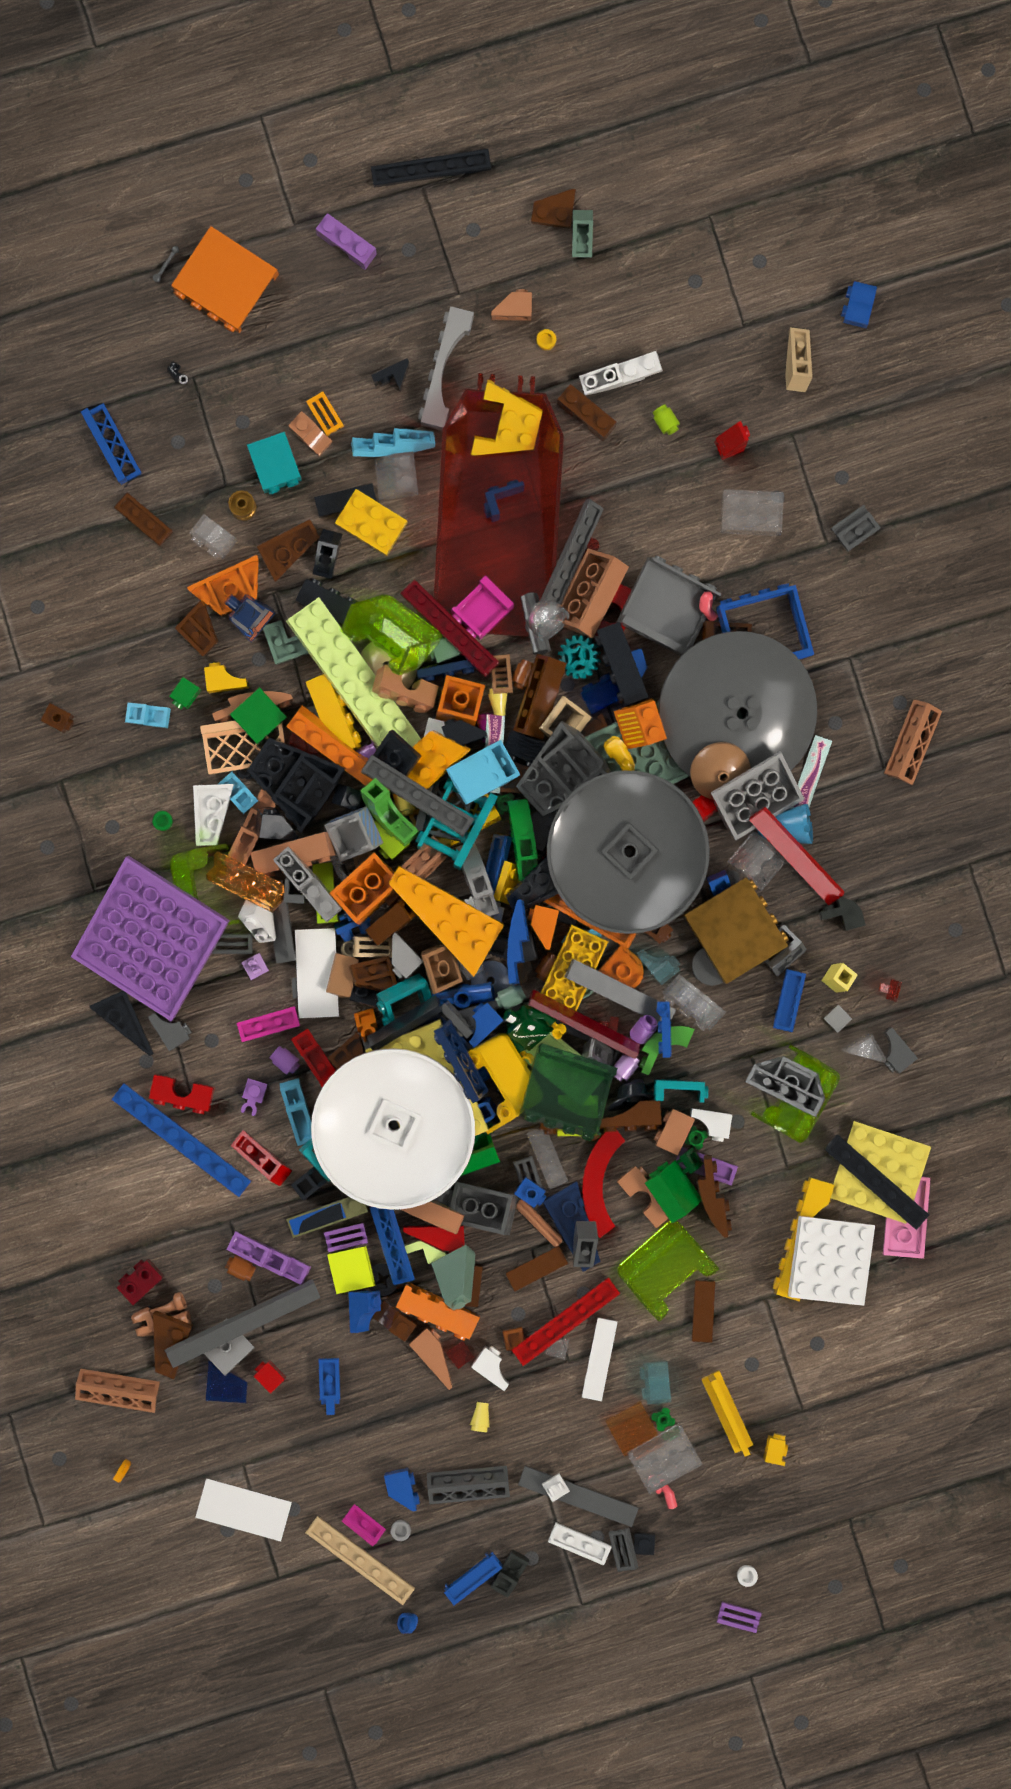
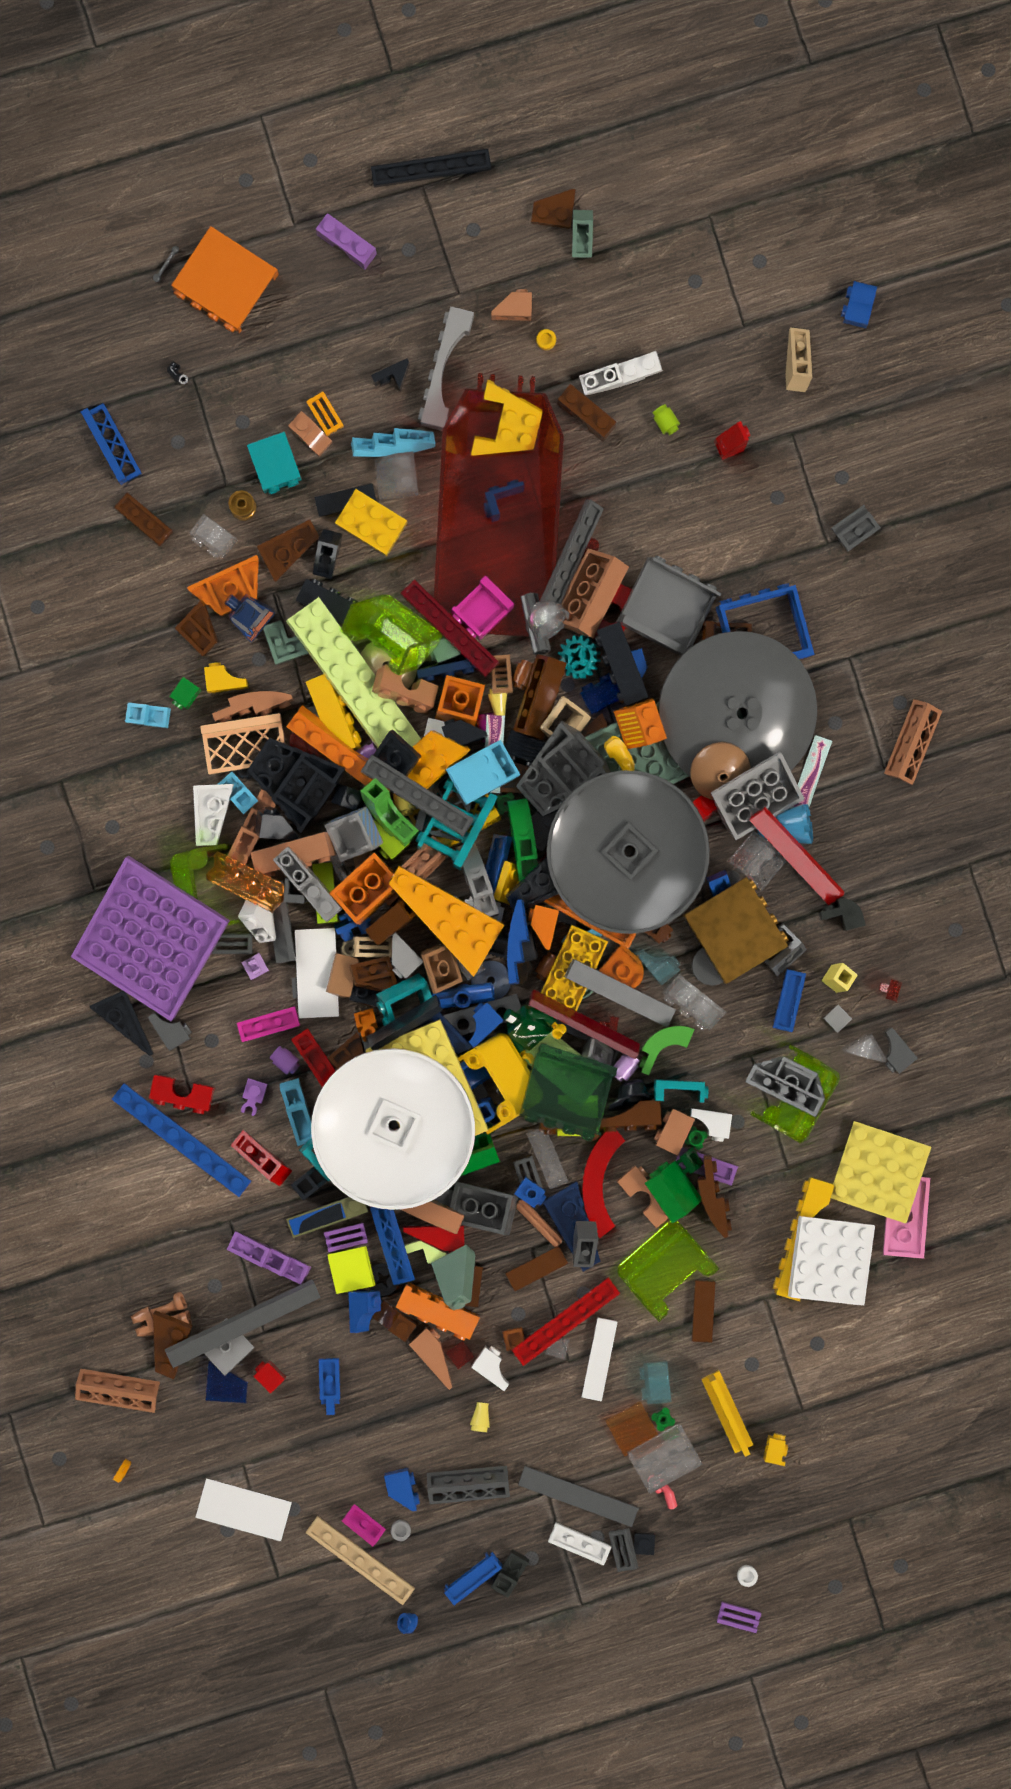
reddish brown brick [40,703,74,734] -> none
dark red brick [117,1259,165,1305] -> none
green tile [152,811,173,831] -> none
dark orange brick [225,1255,256,1282] -> none
green tile [230,687,287,745] -> none
dark blue plate [434,1019,489,1103] -> none
dark grey plate [440,1001,475,1038] -> none
sand green brick [495,984,526,1011] -> none
white tile [542,1473,570,1502] -> none
medium lavender brick [630,1015,658,1044] -> none
blue hinge [656,1001,672,1058] -> none
coral arm [699,591,718,621] -> none
clear brick [720,489,784,536] -> none
black tile [824,1134,930,1230] -> none

